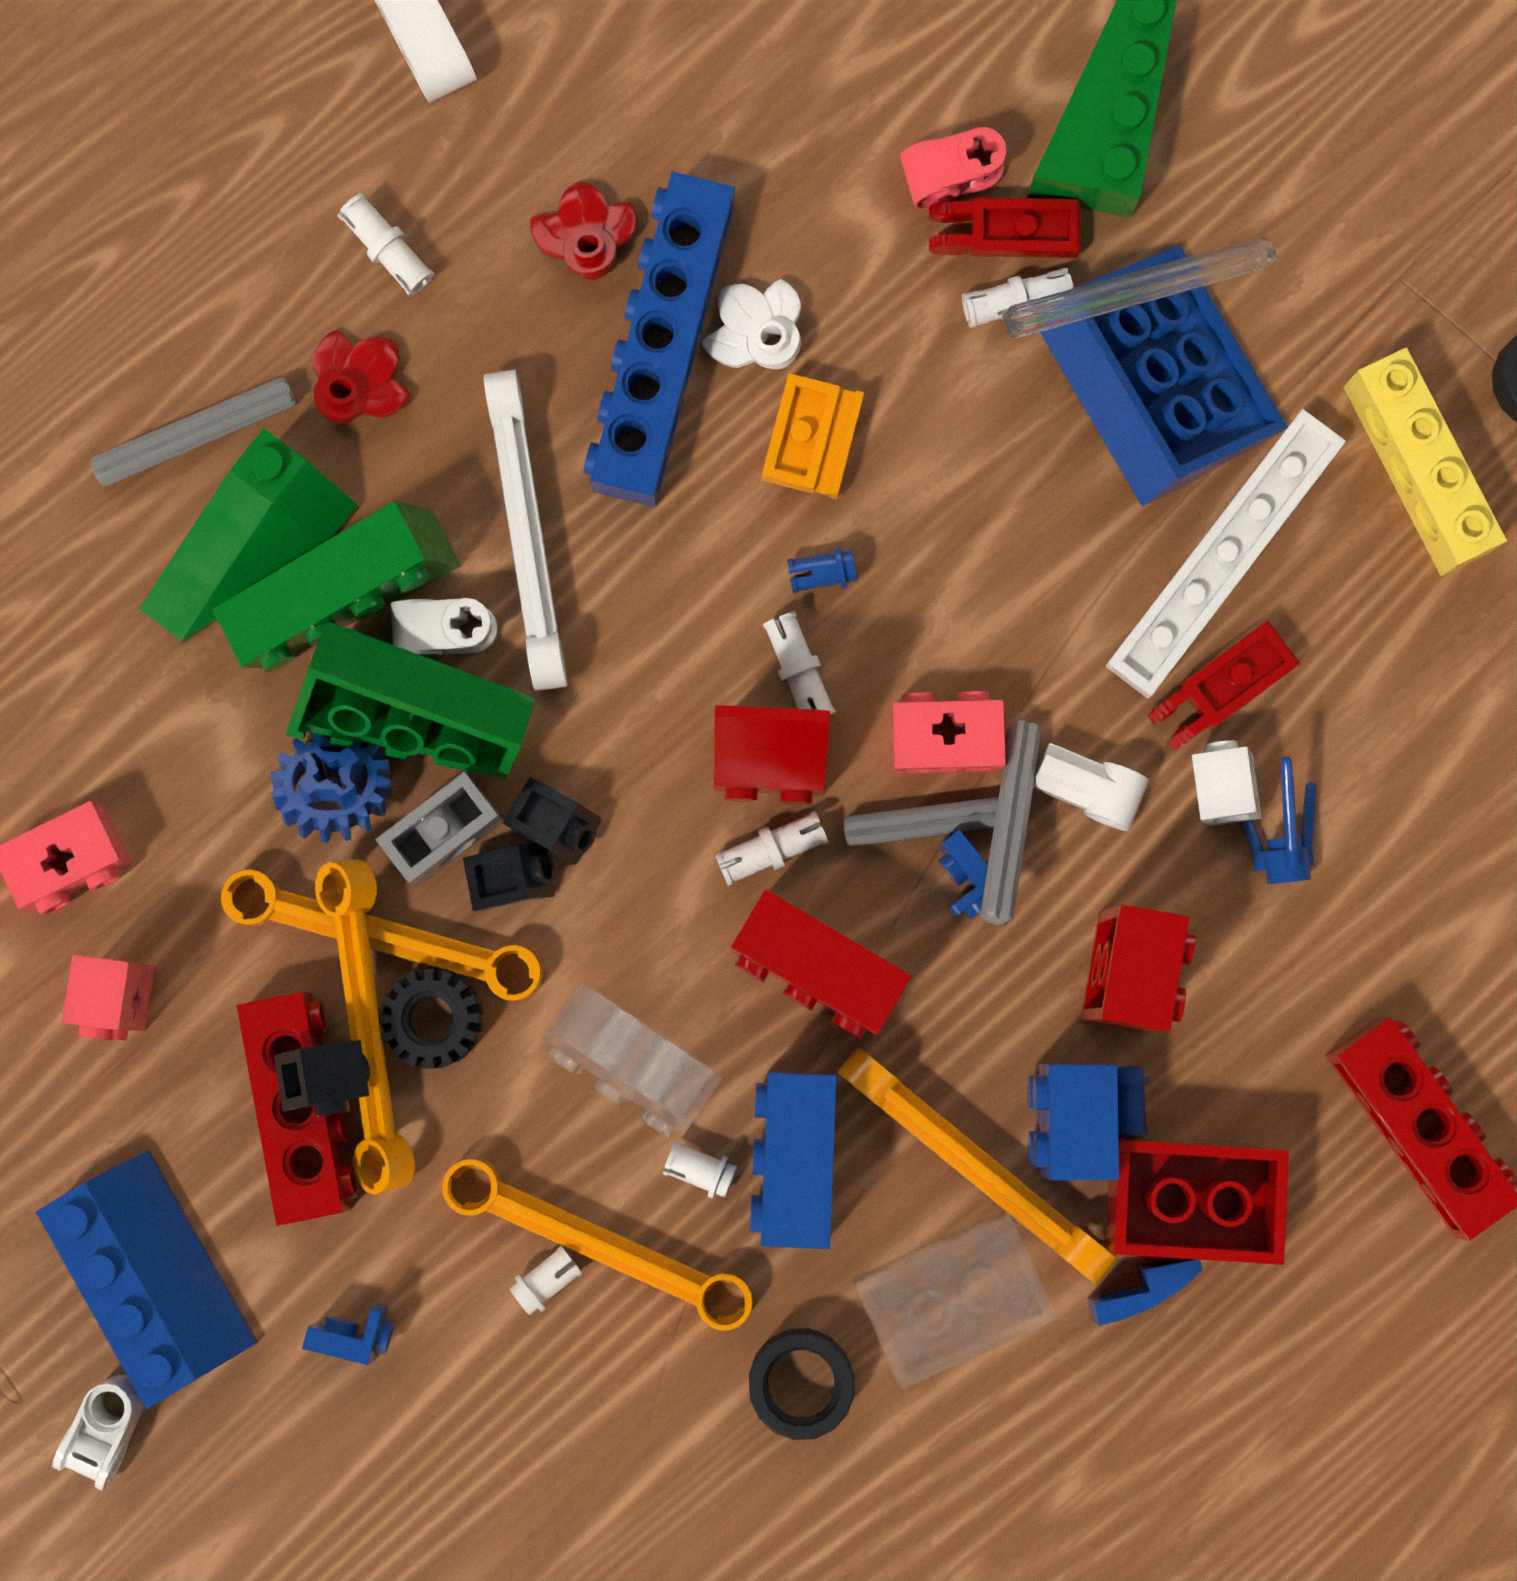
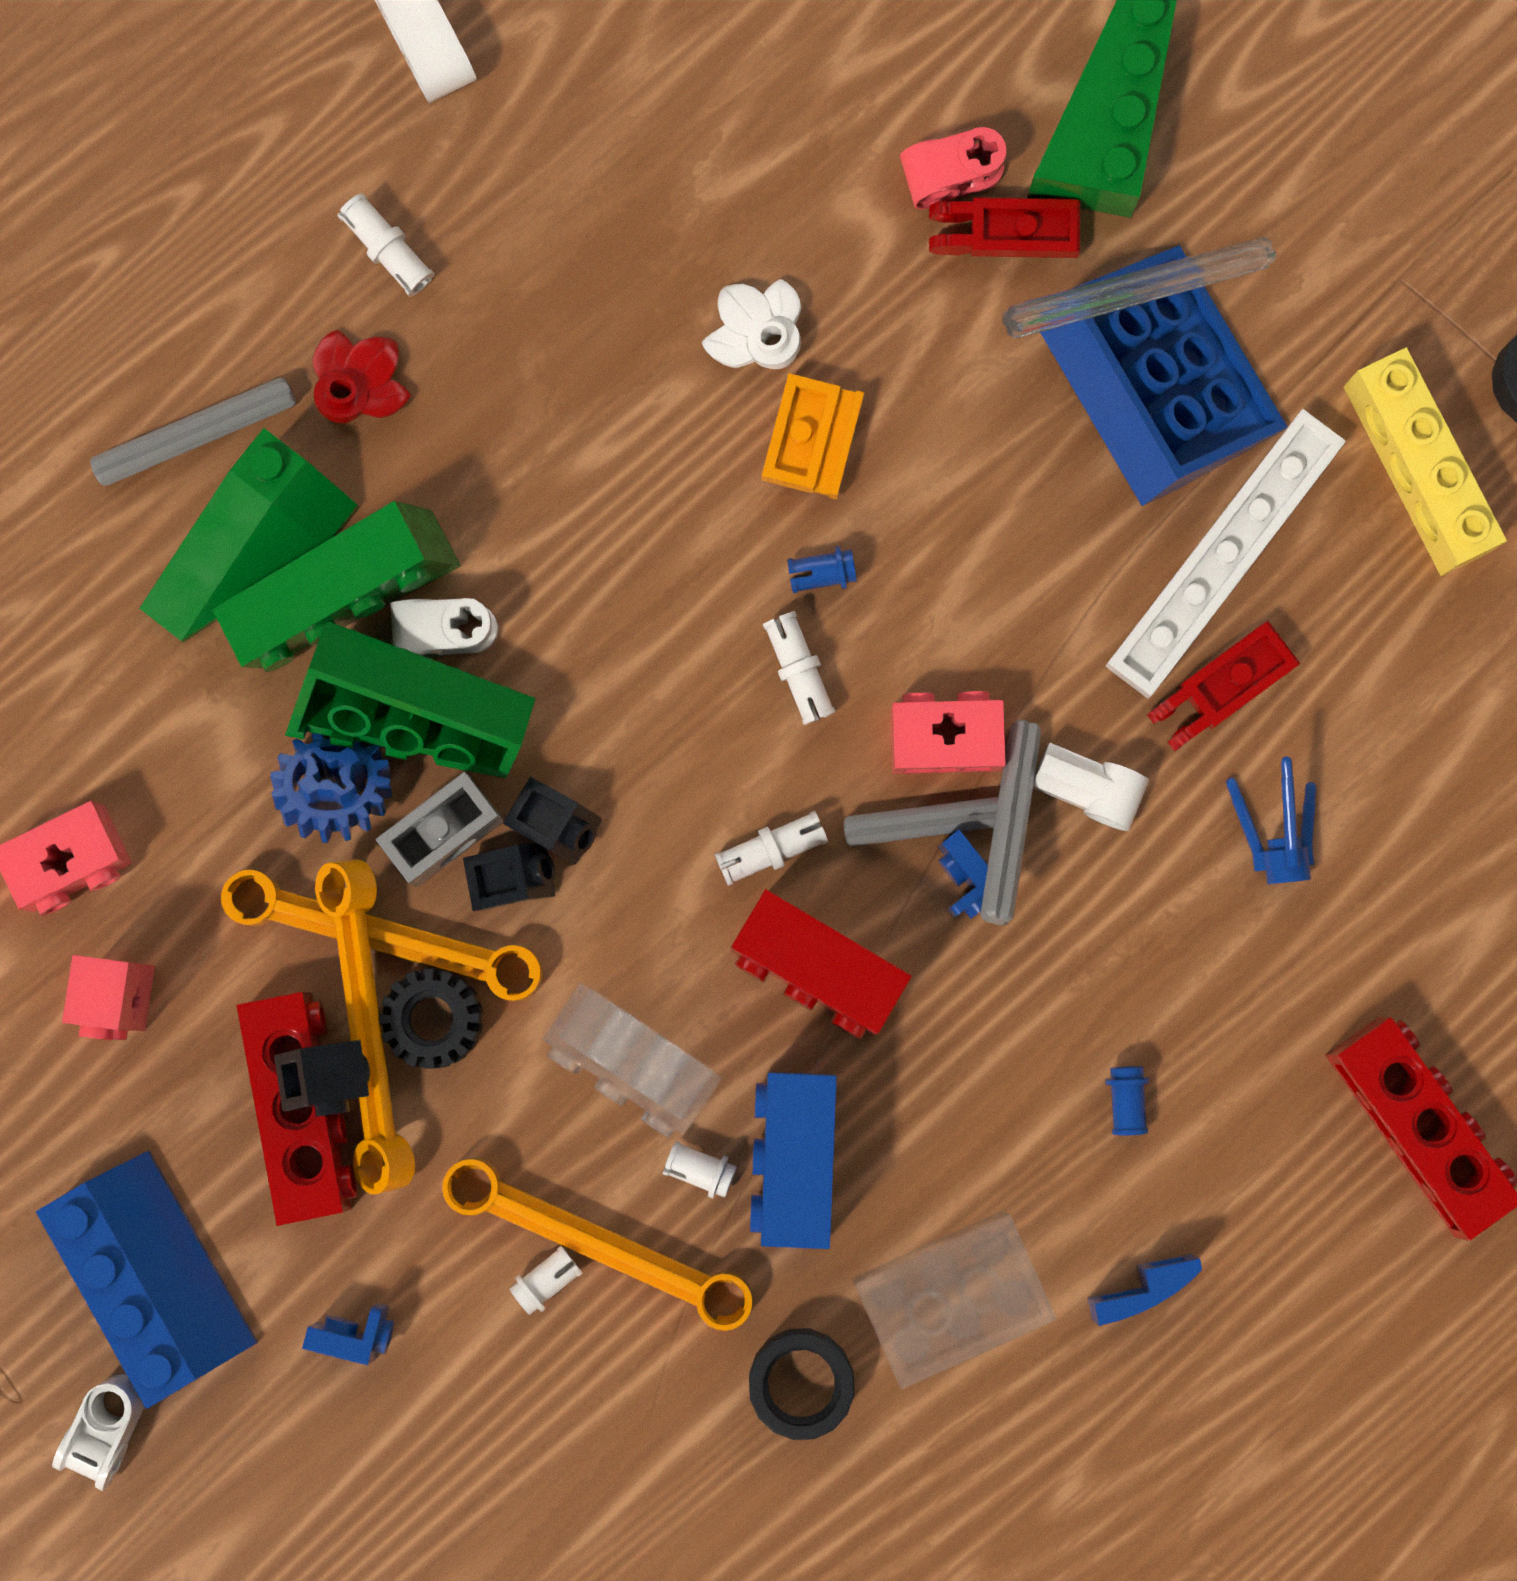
white piece [483,369,568,692] -> none
red plate [530,181,637,280] -> none
blue brick [584,171,735,508] -> none
red slope [714,705,830,805] -> none
light orange piece [837,1047,1118,1286] -> none
white pin [962,268,1074,328] -> none
blue brick [1027,1064,1119,1180] -> none
red brick [1080,904,1196,1032] -> none
red brick [1105,1138,1289,1265] -> none
white brick [1192,740,1262,827] -> none

